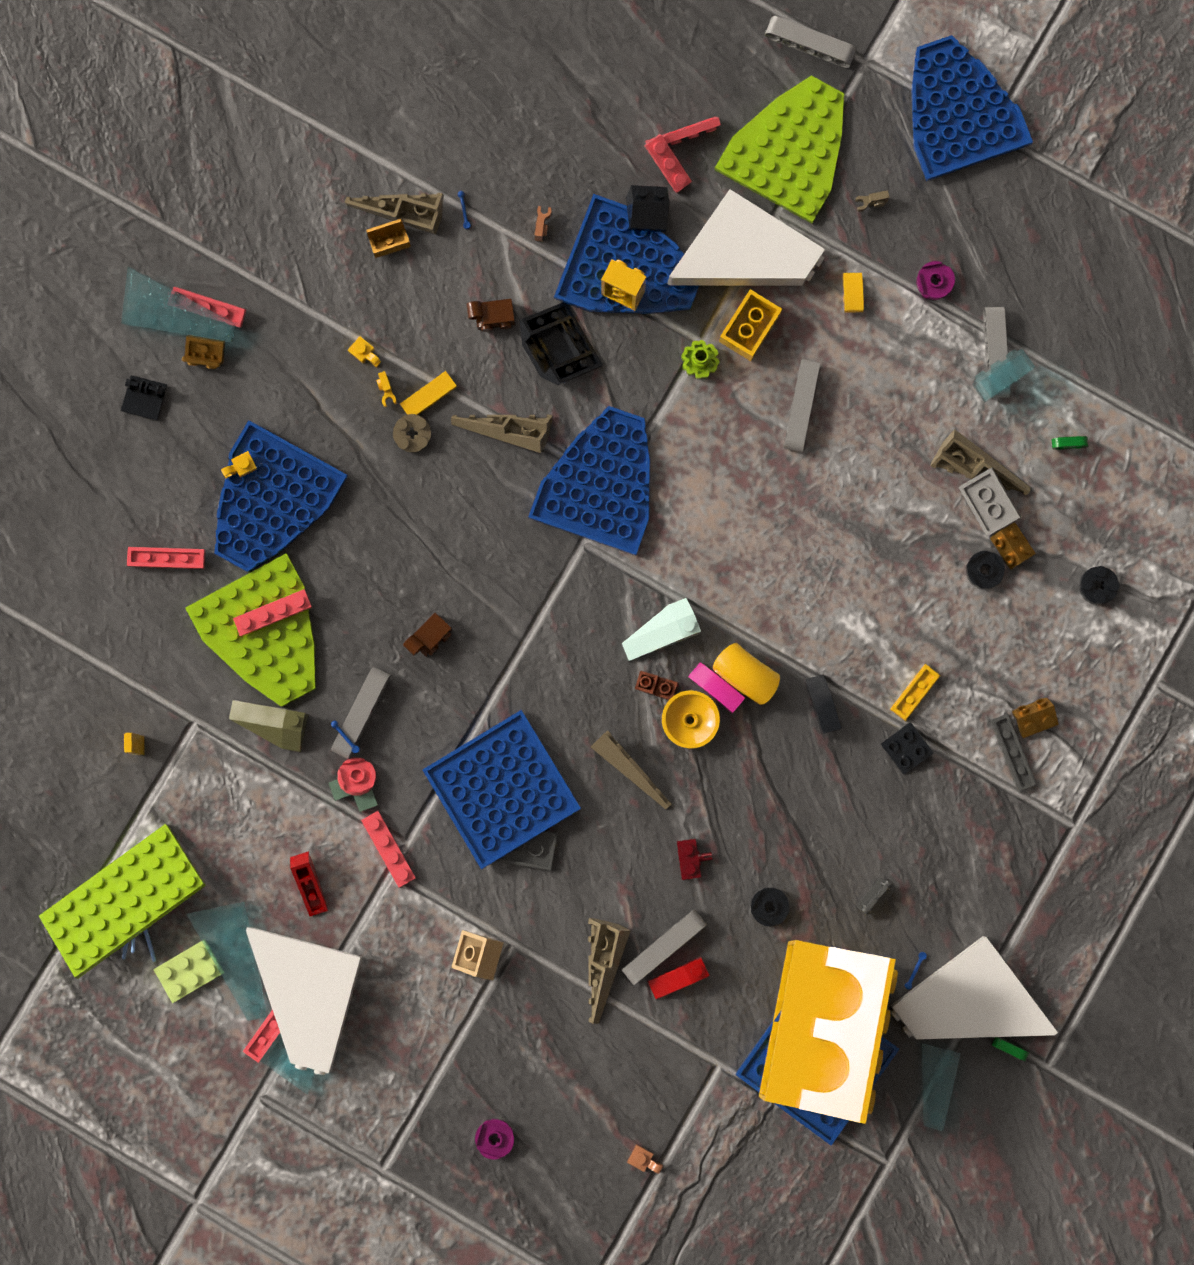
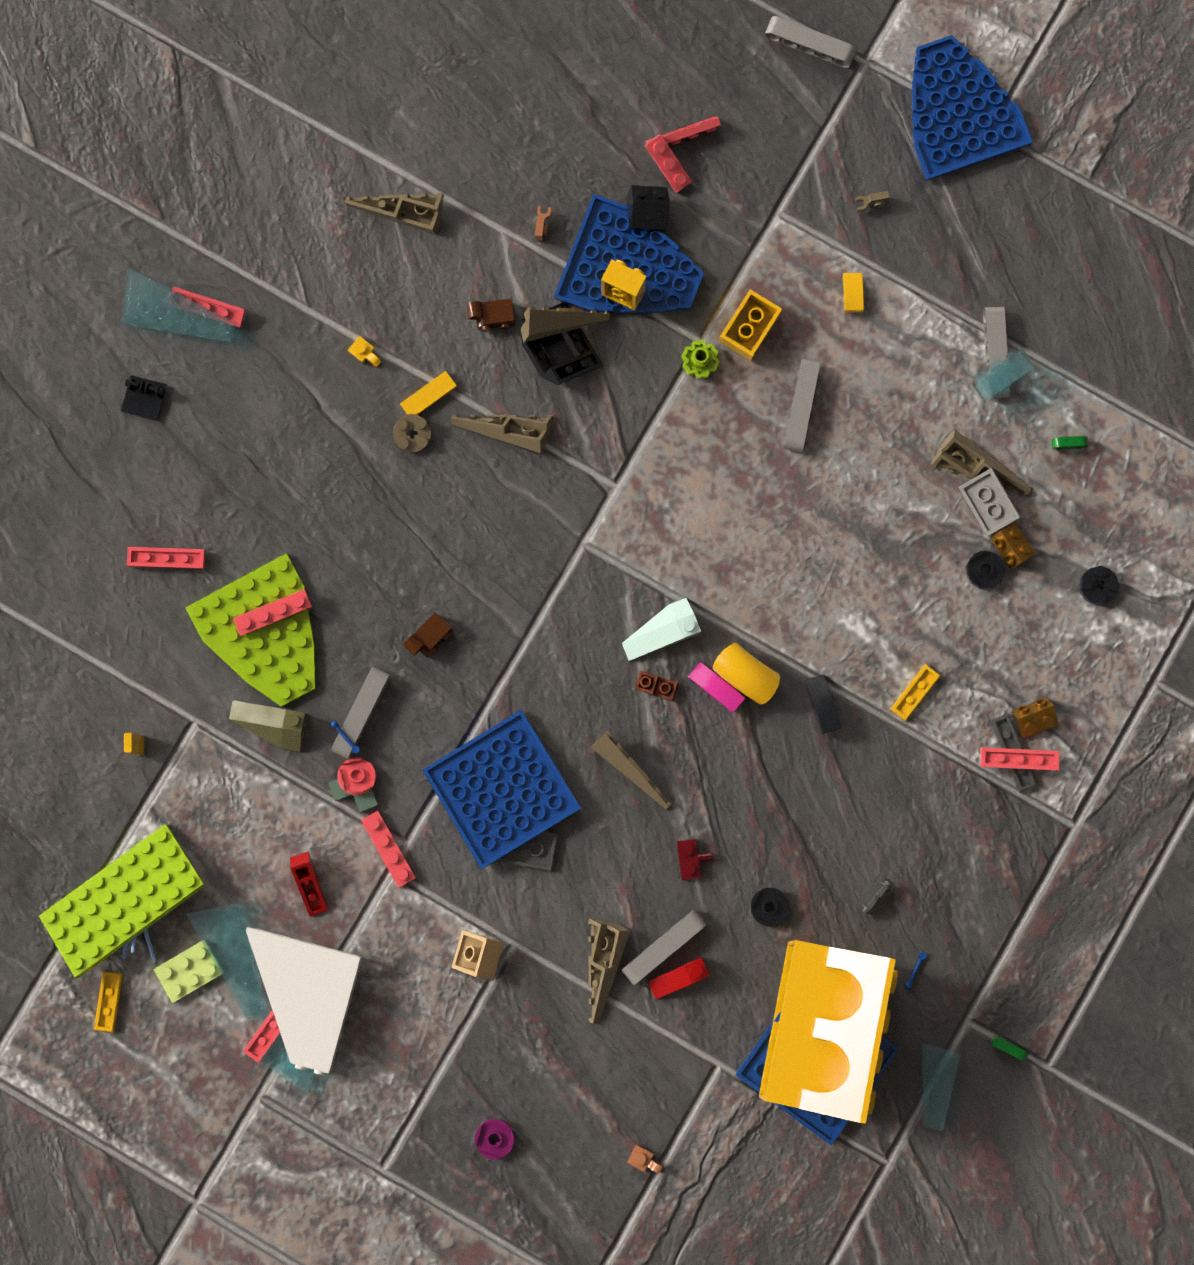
pearl gold bracket [182,335,225,369] -> none
blue wing [214,420,348,573] -> none
yellow plate [221,451,257,478] -> none
pearl gold bracket [366,219,411,258] -> none
yellow plate [376,371,397,407] -> none
blue hinge [458,191,471,229] -> none
blue wing [528,406,650,556] -> none
yellow dish [662,690,720,749] -> none
white slope [667,189,825,286] -> none
lime wing [714,75,844,224] -> none
black hinge [881,722,934,774] -> none
white slope [890,936,1058,1039] -> none
magenta plate [916,261,955,300] -> none
none -> yellow tile [94,971,123,1032]
none -> dark tan wedge [521,306,610,343]
none -> coral plate [980,747,1060,771]

